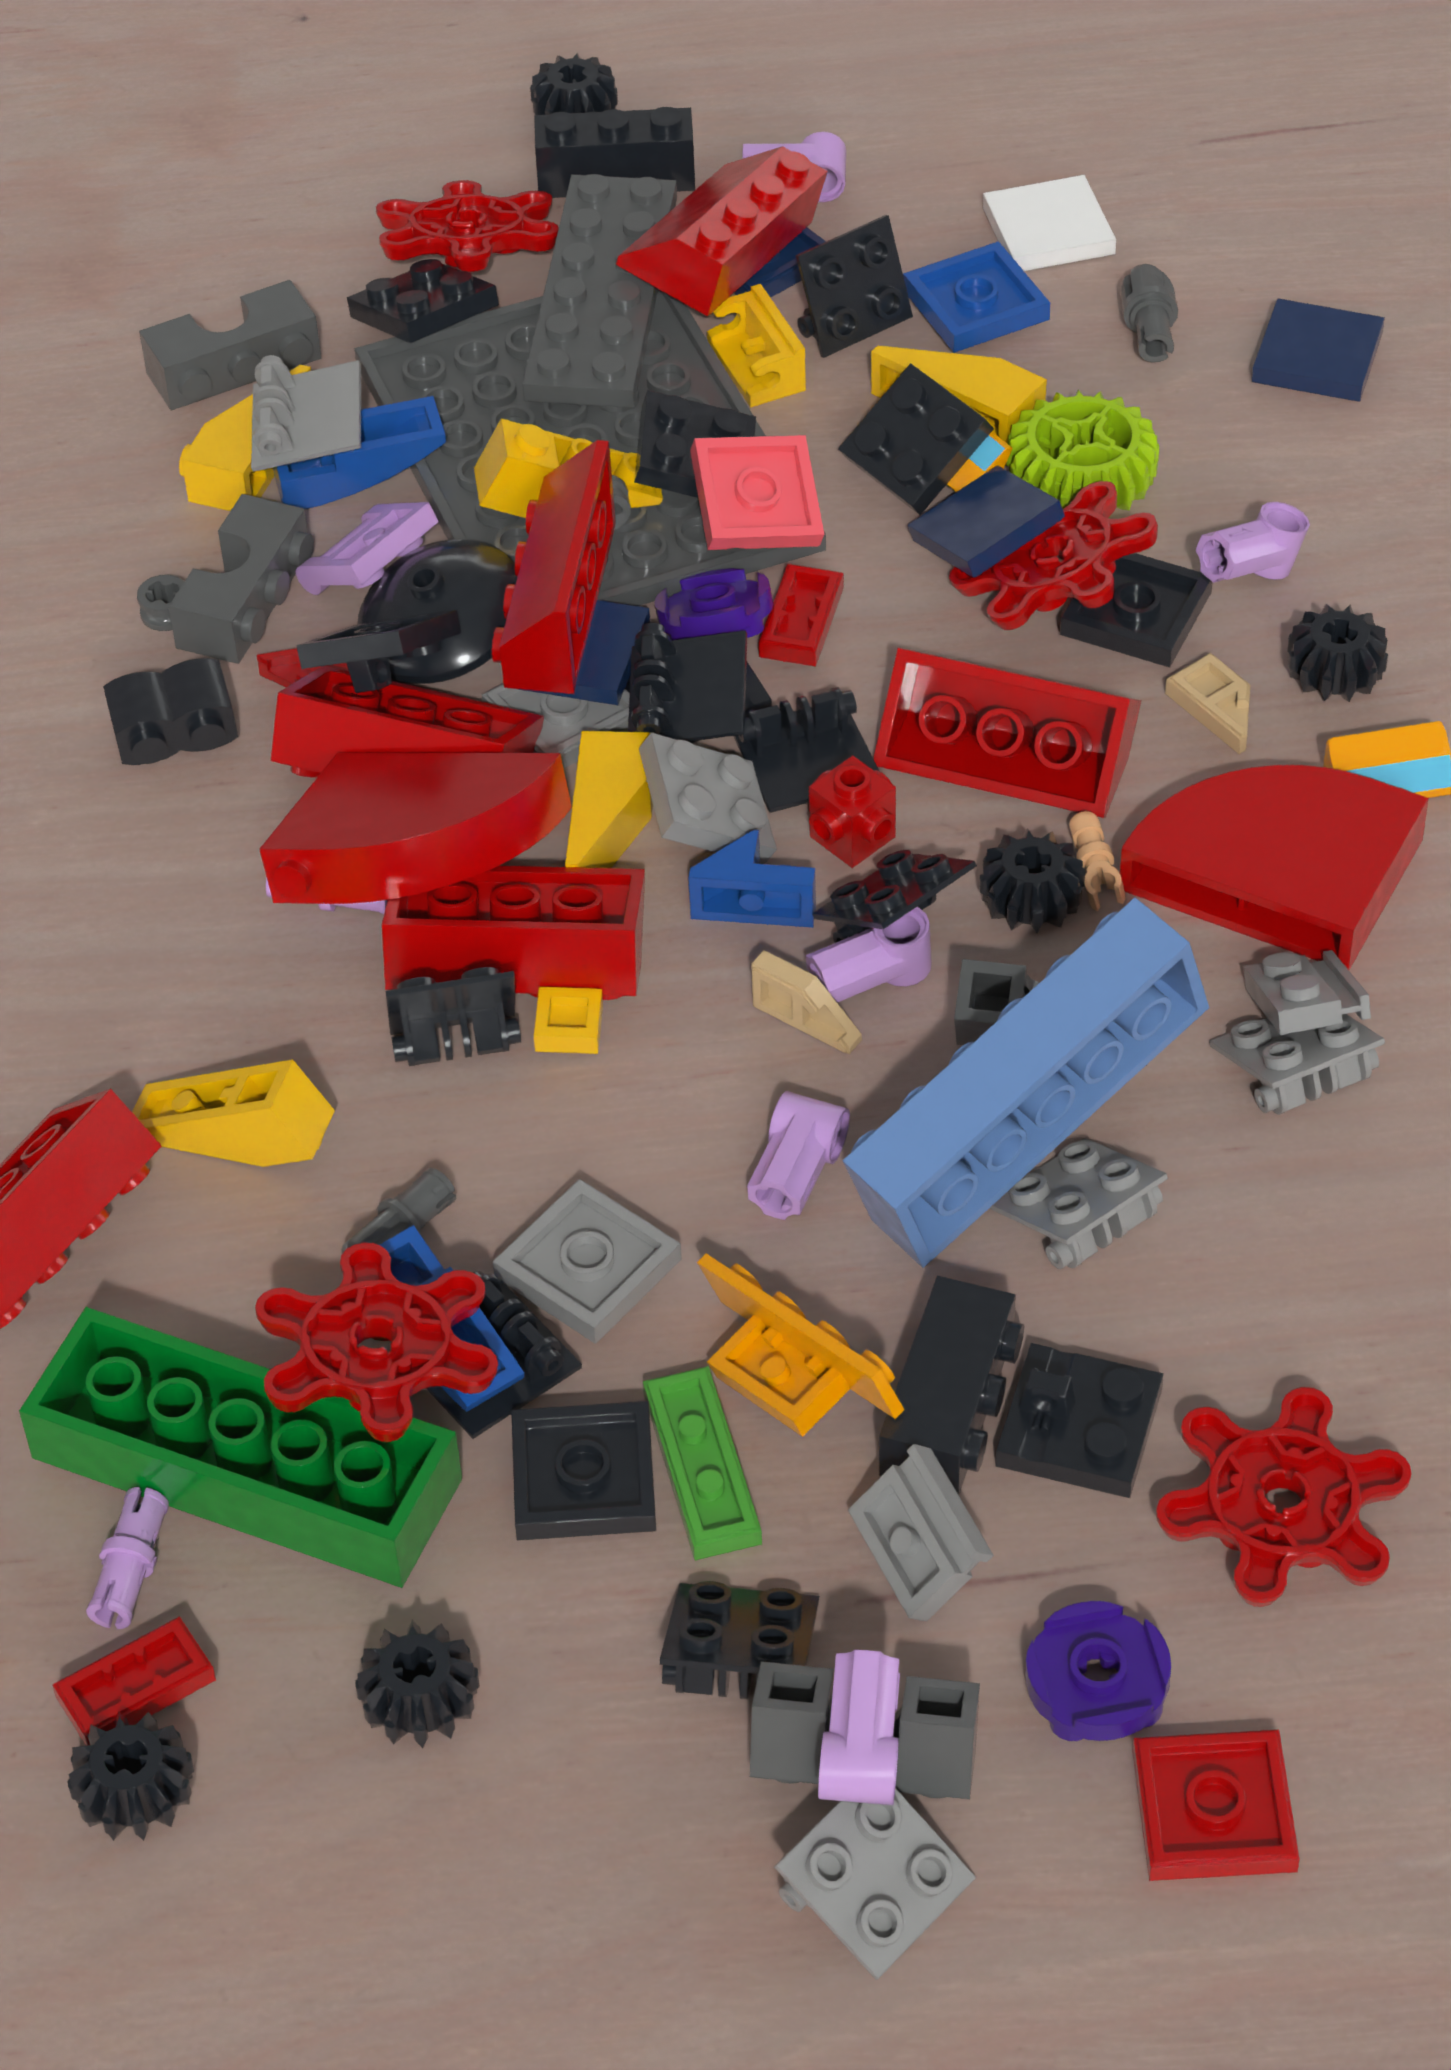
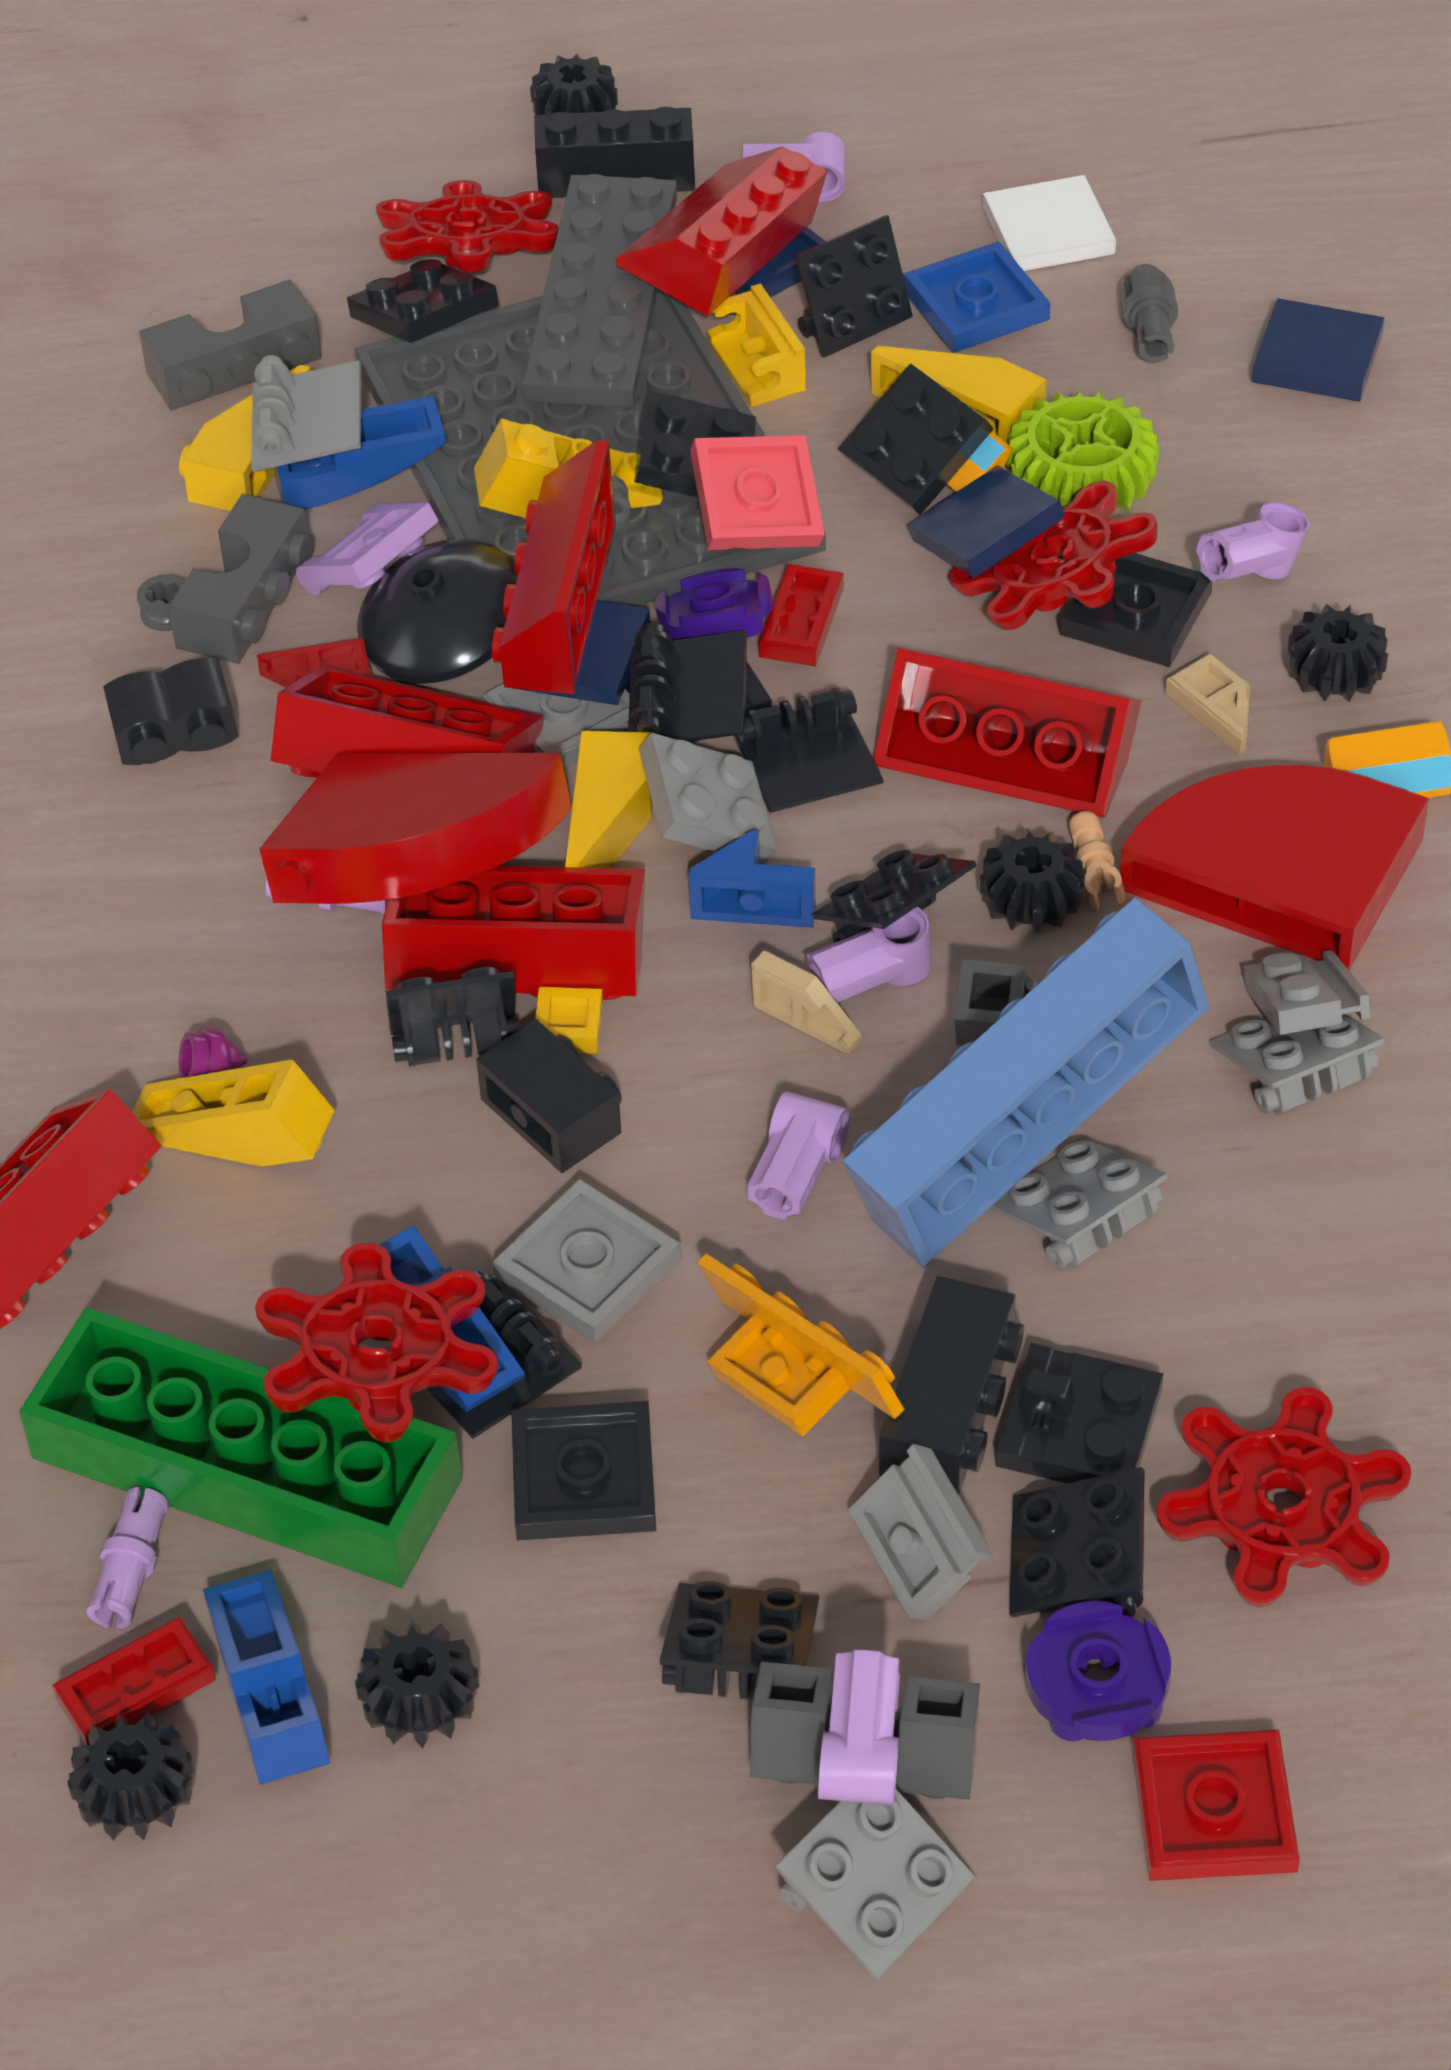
black hinge [296,610,461,693] -> none
dark grey axle [341,1168,456,1254] -> none
bright green tile [643,1366,762,1561] -> none
red brick [809,755,896,868] -> none
none -> magenta plate [178,1027,248,1078]
none -> blue slope [203,1569,330,1785]
none -> black brick [476,1019,622,1173]
none -> black hinge [1009,1467,1145,1618]

